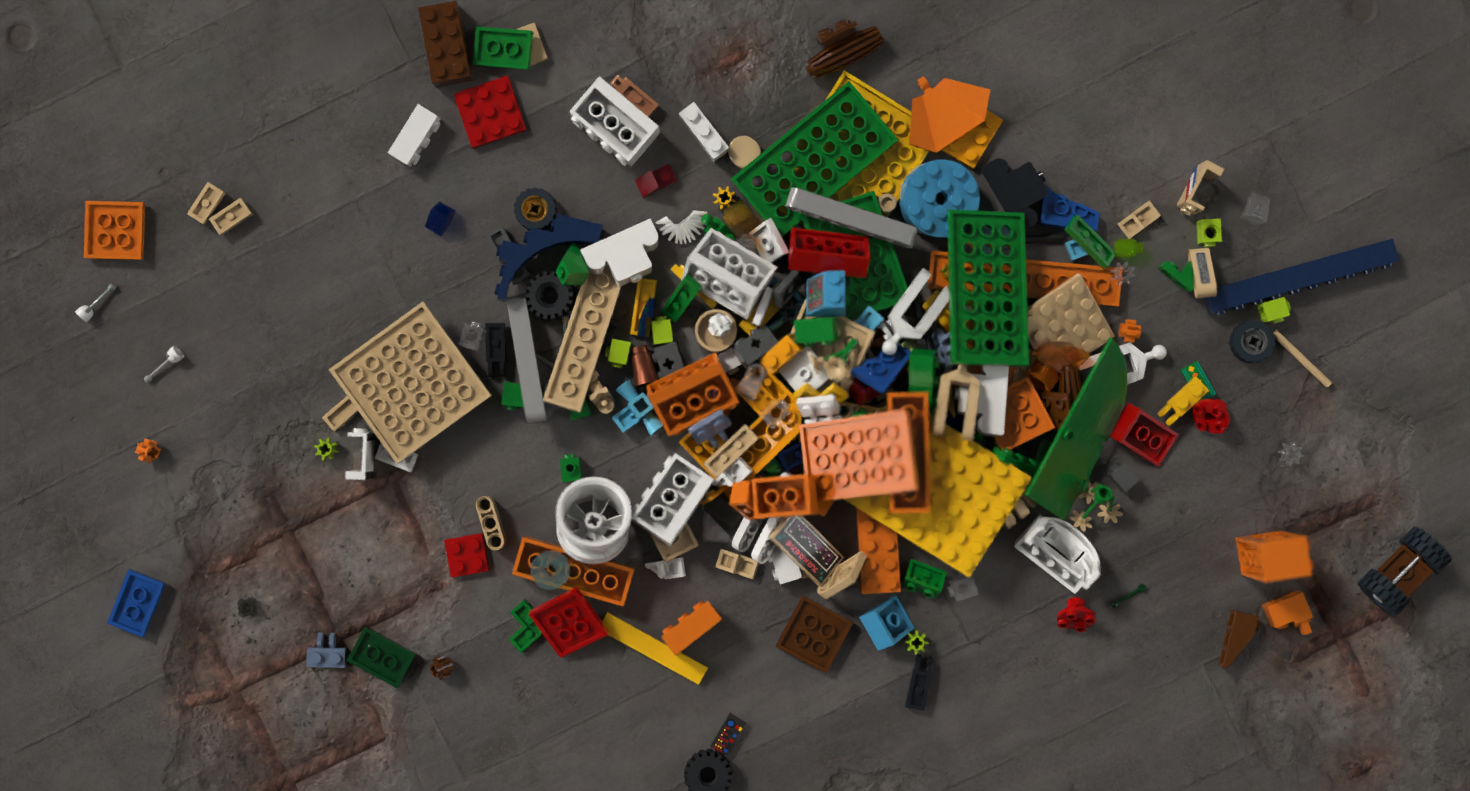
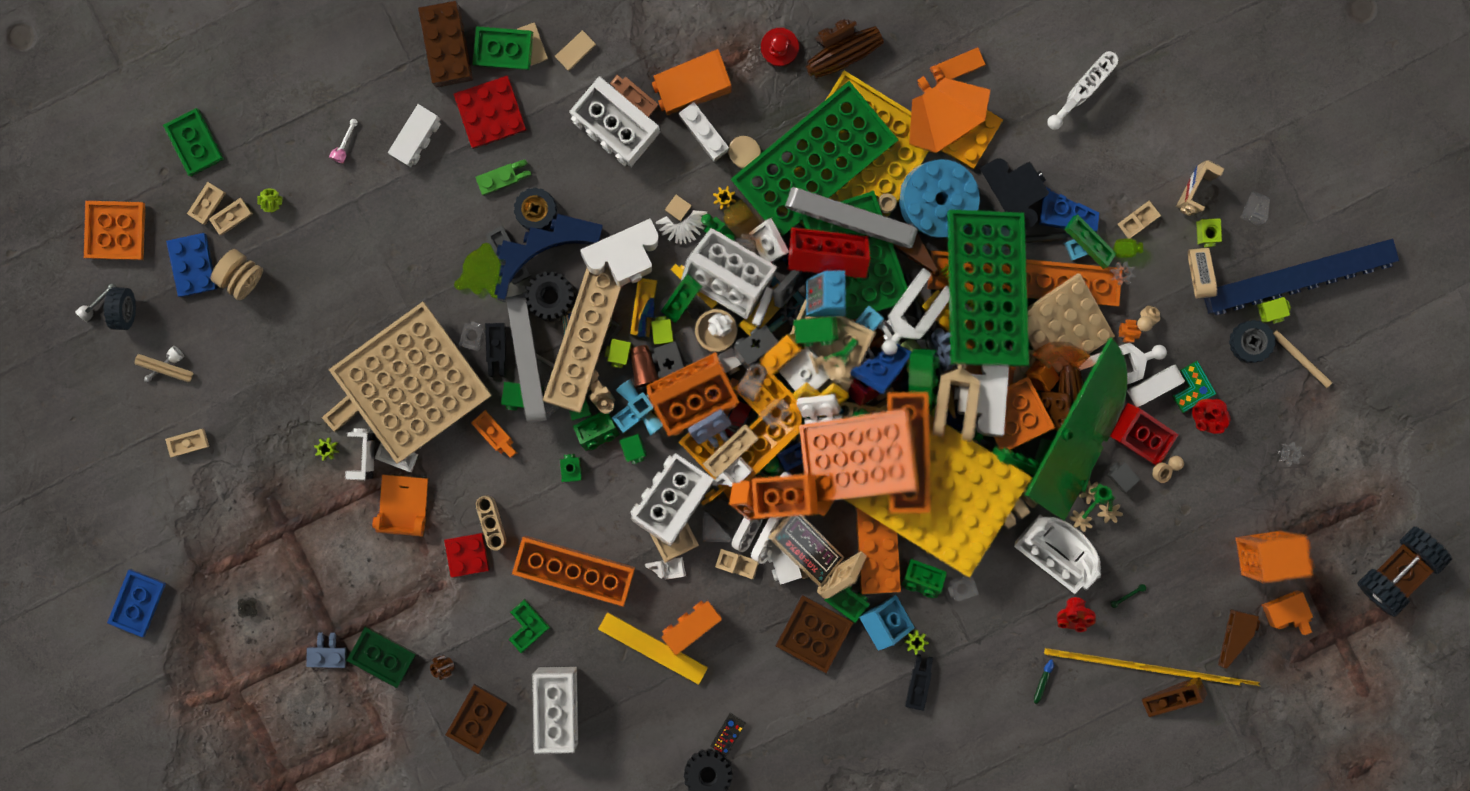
orange gear [135,438,161,463] -> none
clear blue brick [425,201,456,236] -> none
red plate [529,587,609,658] -> none
clear light blue plate [531,550,570,590] -> none
green slope [556,243,590,286] -> none
white wheel [556,477,632,564] -> none
dark red slope [635,164,677,198] -> none
green slope [1157,261,1194,292] -> none
yellow hinge [1157,376,1209,426] -> none
none -> black wheel [104,287,136,330]
none -> tan axle [134,354,193,382]
none -> green tile [163,108,224,177]
none -> tan plate [165,429,210,457]
none -> blue plate [166,233,218,297]
none -> tan wheel [211,249,263,300]
none -> lime gear [257,188,282,212]
none -> hinge [329,119,358,164]
none -> orange door [372,474,428,537]
none -> reddish brown plate [445,684,508,754]
none -> clear neon green tile [454,243,501,298]
none -> orange hinge [471,410,517,458]
none -> bright green hinge [475,160,532,196]
none -> white brick [533,667,578,753]
none -> tan tile [555,30,596,71]
none -> green bracket [573,412,620,451]
none -> green brick [619,434,647,465]
none -> orange slope [652,49,732,115]
none -> tan tile [665,195,692,222]
none -> red slope [724,397,753,438]
none -> red plate [761,28,799,67]
none -> green bracket [824,585,870,623]
none -> reddish brown slope [892,224,940,277]
none -> orange hinge [930,47,985,85]
none -> dark green piece [1034,659,1054,704]
none -> yellow piece [1044,648,1260,686]
none -> white piece [1047,52,1118,130]
none -> white beam [1127,364,1185,407]
none -> tan plate [1137,306,1160,332]
none -> reddish brown slope [1141,677,1208,717]
none -> tan plate [1152,456,1184,483]

